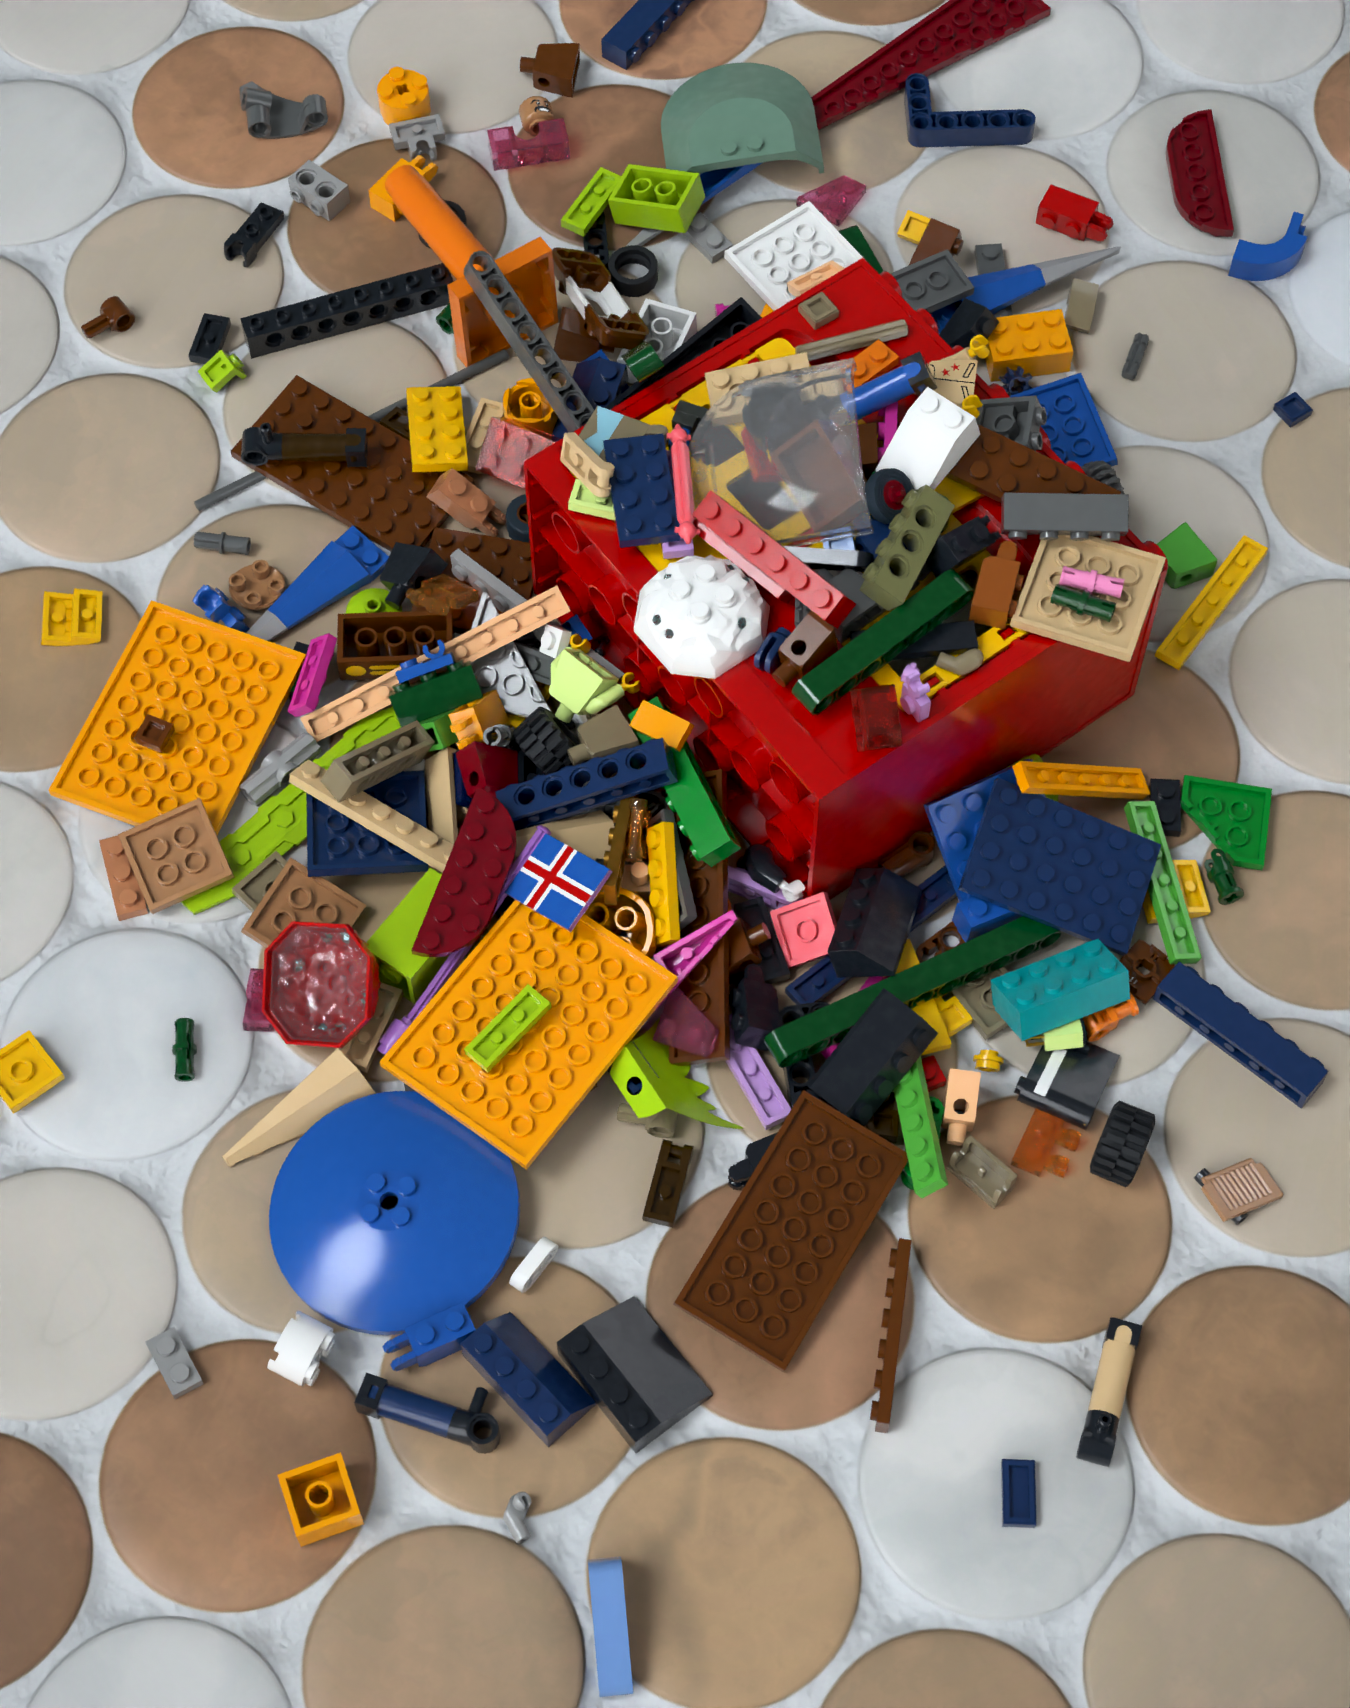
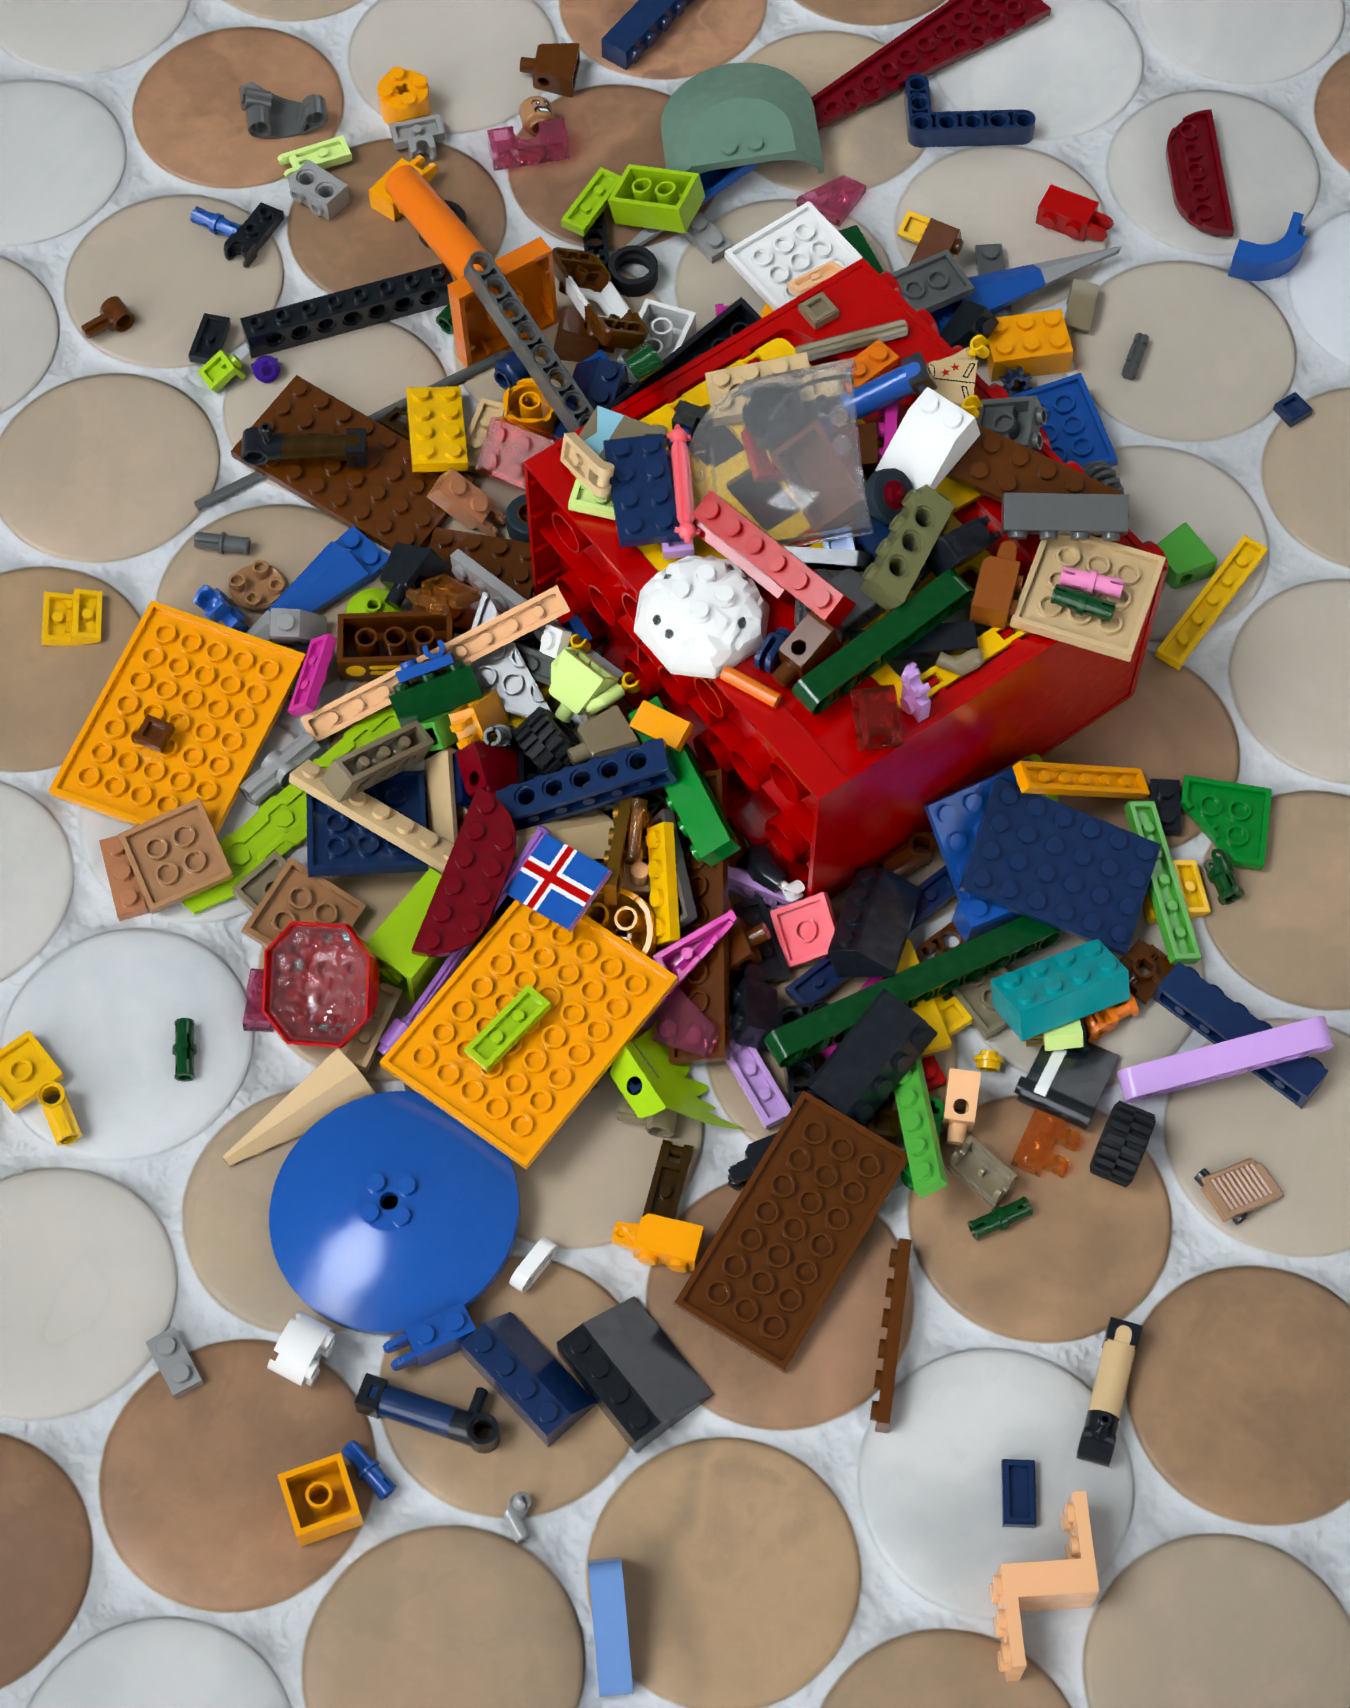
none -> yellow piece [37,1081,83,1146]
none -> blue pin [190,206,242,237]
none -> dark purple plate [251,355,280,383]
none -> light grey slope [269,608,327,645]
none -> yellowish green hinge [277,135,352,180]
none -> blue axle [342,1440,397,1501]
none -> dark blue head [494,351,532,390]
none -> light orange hinge [612,1213,704,1273]
none -> orange piece [720,665,782,708]
none -> dark green pin [968,1197,1033,1240]
none -> light nougat bracket [989,1491,1099,1682]
none -> lavender beam [1117,1016,1334,1103]

